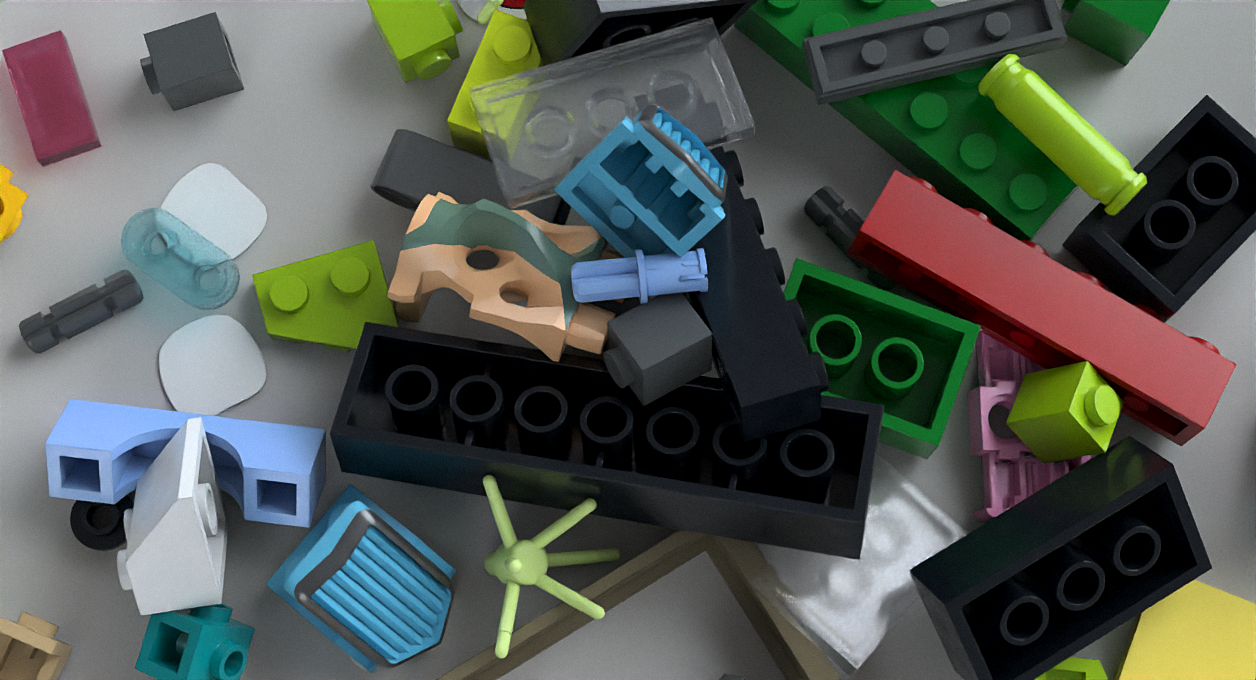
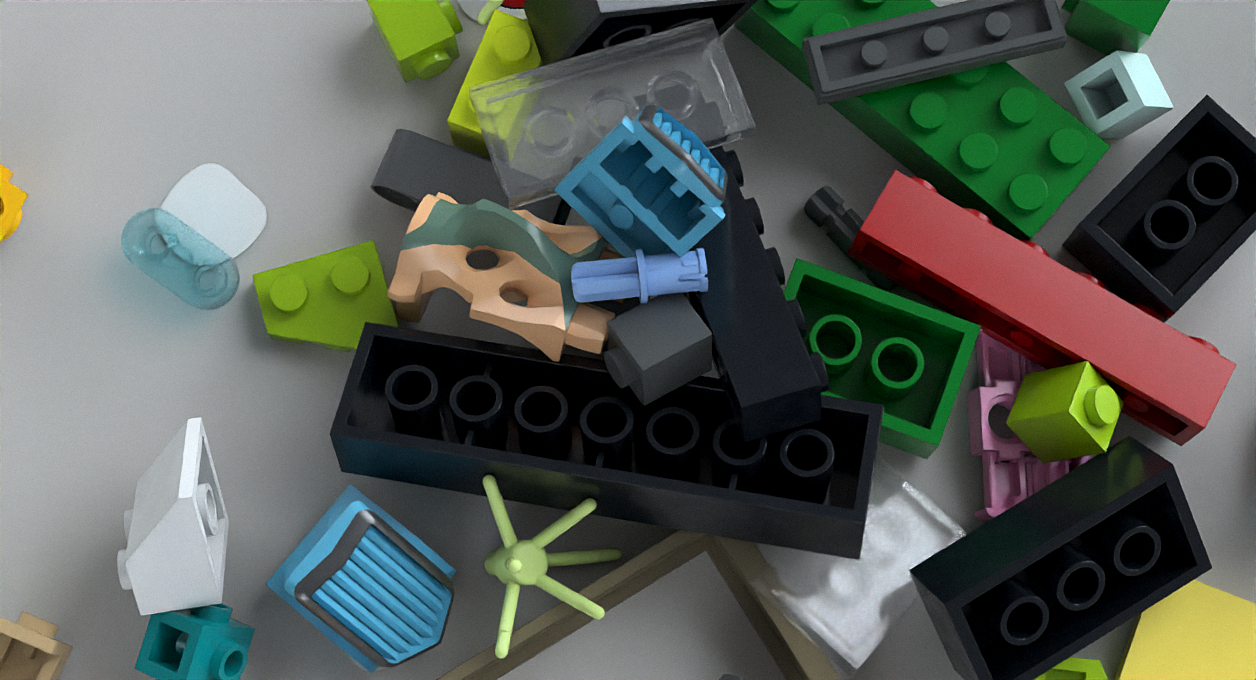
clear pink tile [2,30,102,167] -> none
dark grey axle [19,270,144,353] -> none
light blue arch [45,399,326,528] -> none
black plate [70,495,134,551] -> none
dark grey brick [140,12,244,111] -> none
white sticker [159,314,267,416] -> none
lime axle [978,54,1147,215] -> none
none -> light aqua brick [1064,50,1174,139]

